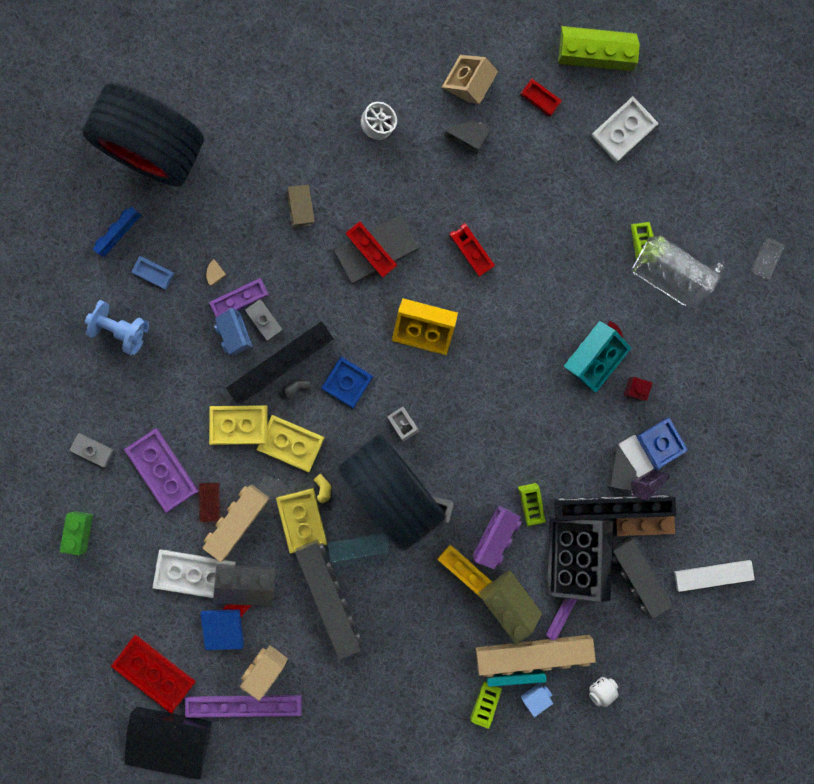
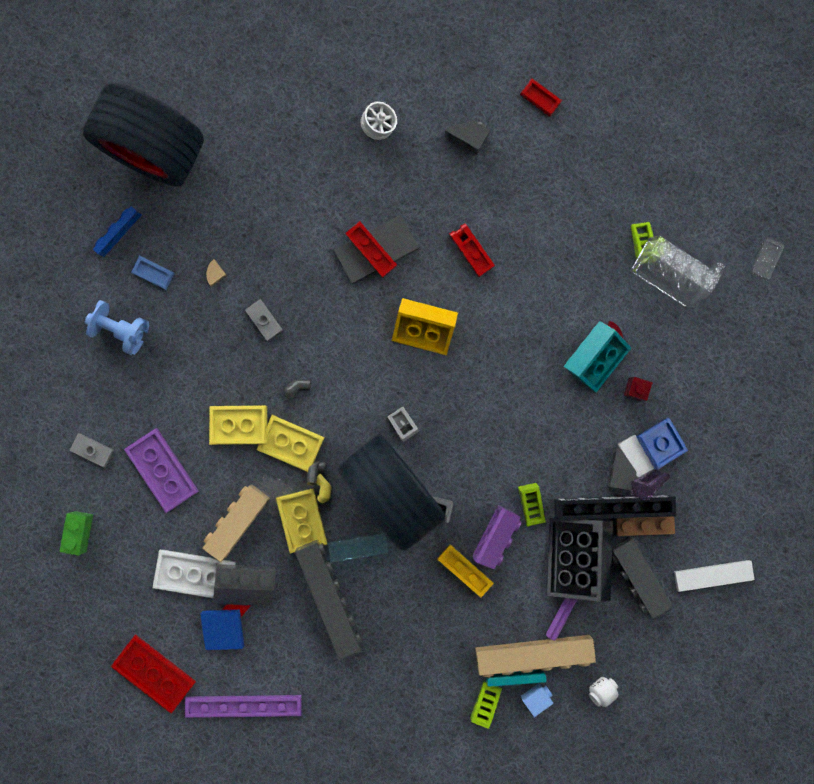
black slope [125,706,212,780] -> none
clear red tile [199,483,220,522] -> none
medium lavender tile [209,278,269,318] -> none
medium blue slope [214,308,253,356] -> none
black brick [226,321,334,404] -> none
tan brick [240,645,288,701] -> none
dark tan hinge [287,185,315,229] -> none
blue tile [321,356,374,409] -> none
tan slope [442,55,498,104] -> none
olive slope [478,569,542,645] -> none
lime slope [558,26,640,71] -> none
white tile [591,96,659,163] -> none
none -> dark grey arm [307,461,327,485]

